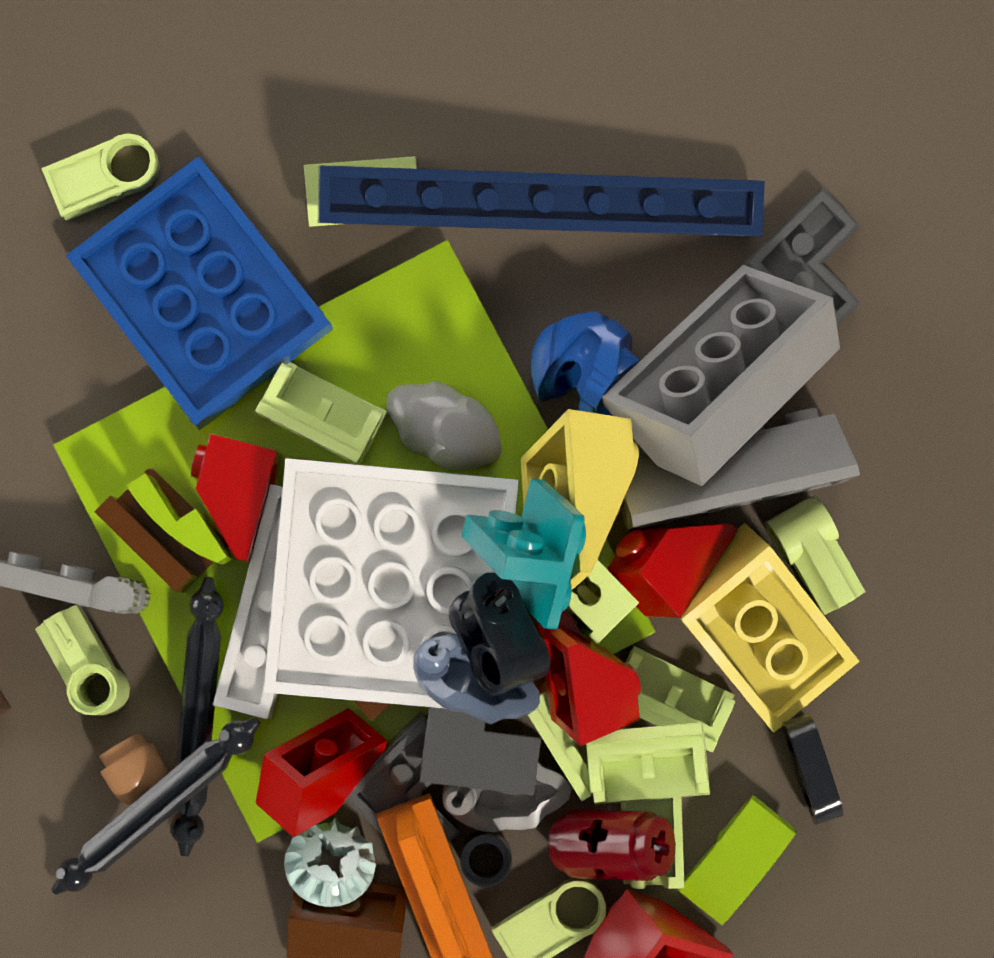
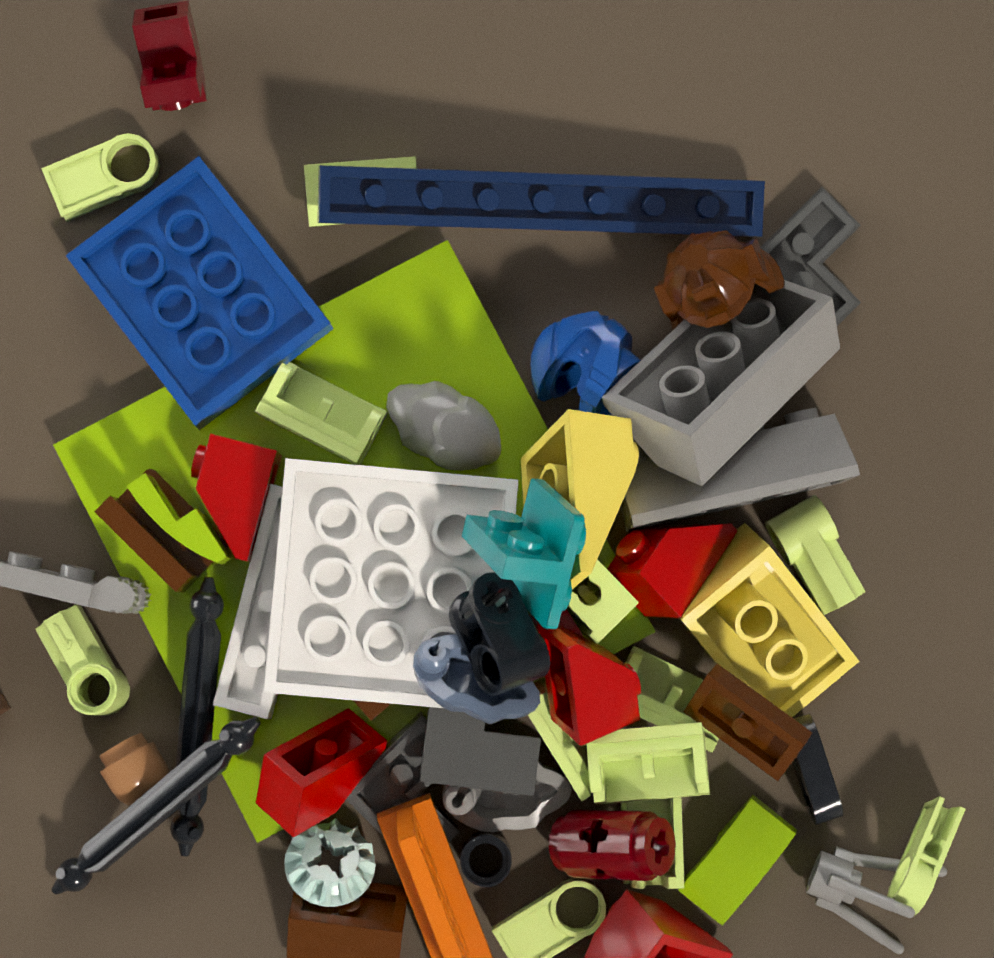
none -> dark red brick [132,0,207,111]
none -> reddish brown helmet [654,230,785,330]
none -> reddish brown panel [683,663,813,781]
none -> light grey plant [806,846,947,954]
none -> yellowish green piece [887,796,966,915]

